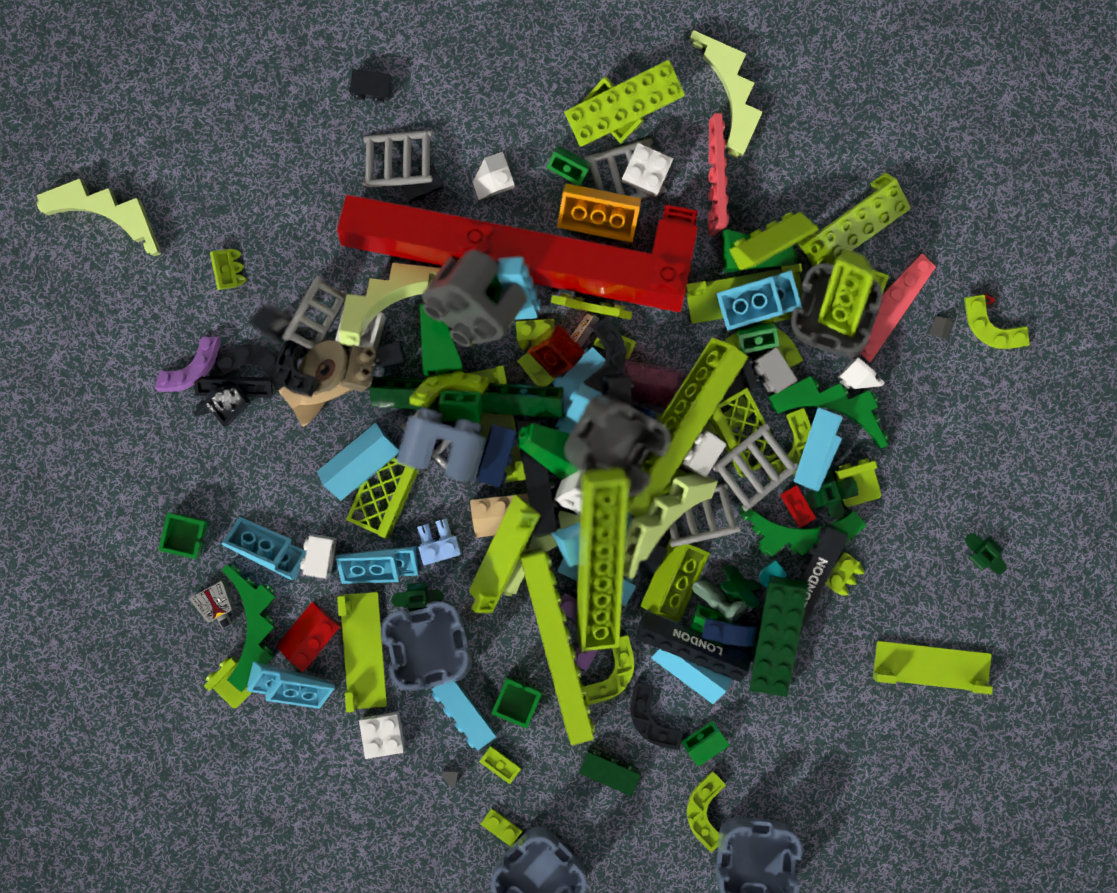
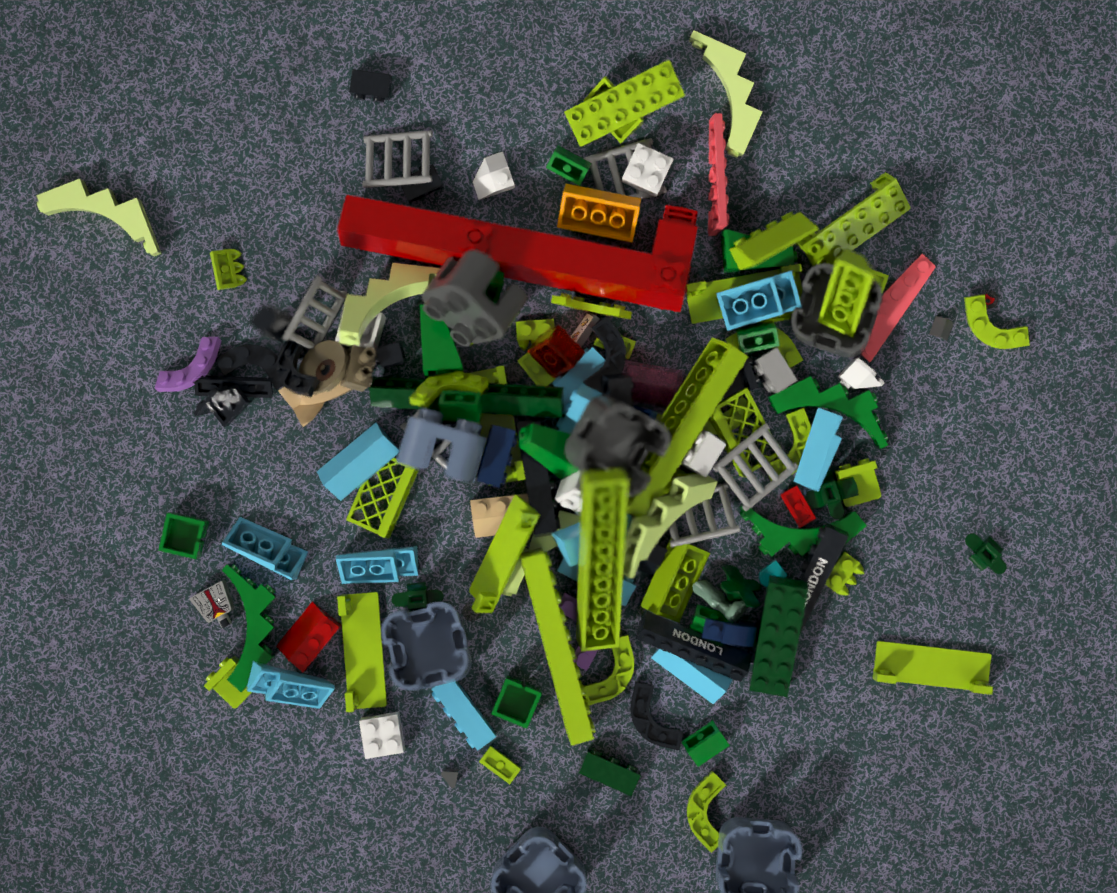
white brick [301,534,337,578] -> none
light blue brick [417,518,462,565] -> none
lime plate [480,808,523,846] -> none
medium azure brick [498,257,541,320] -> none

